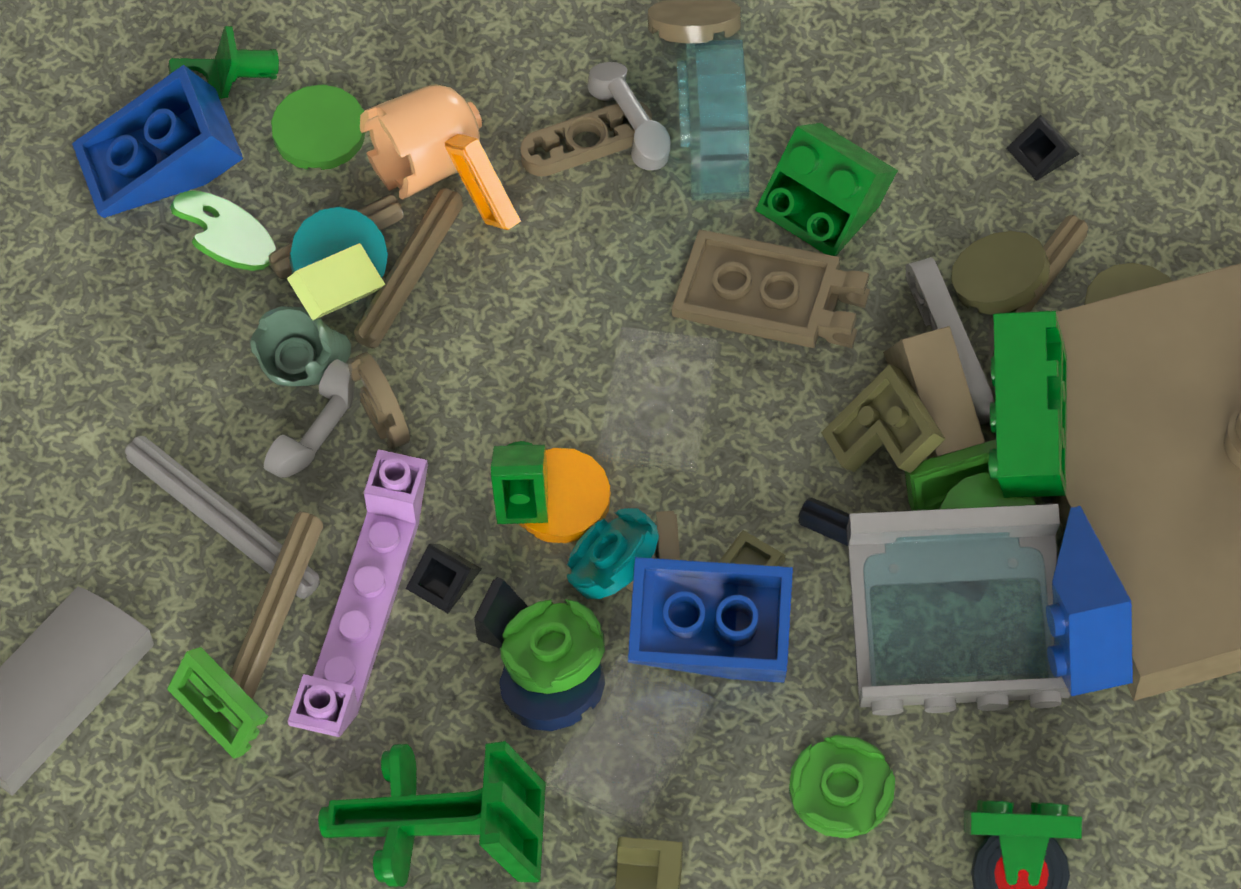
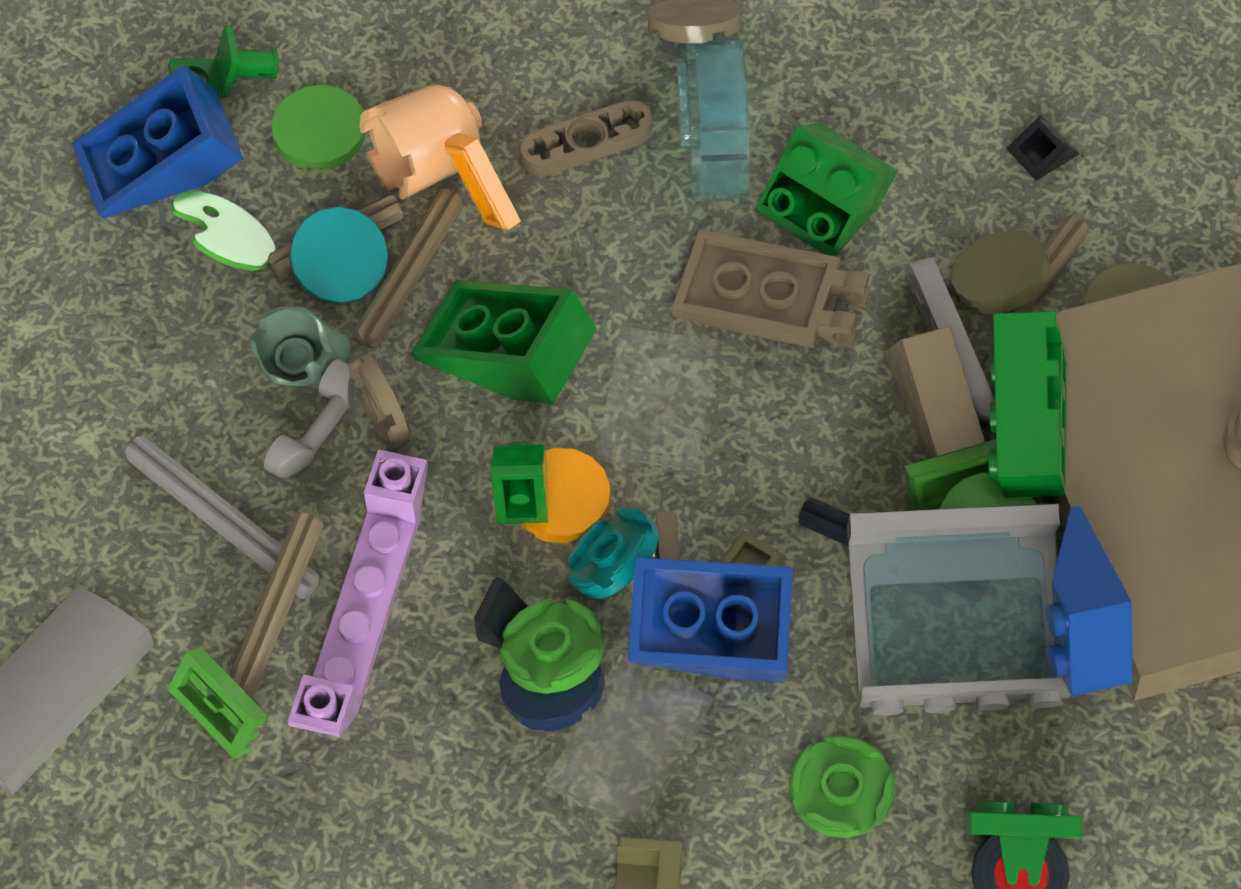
yellowish green tile [287,243,386,320] -> none
green piece [318,741,546,887] -> none
black slope [406,544,482,614] -> none
light grey bar [587,62,671,170] -> none
olive plate [821,364,945,473] -> none
none -> green slope [411,280,597,404]

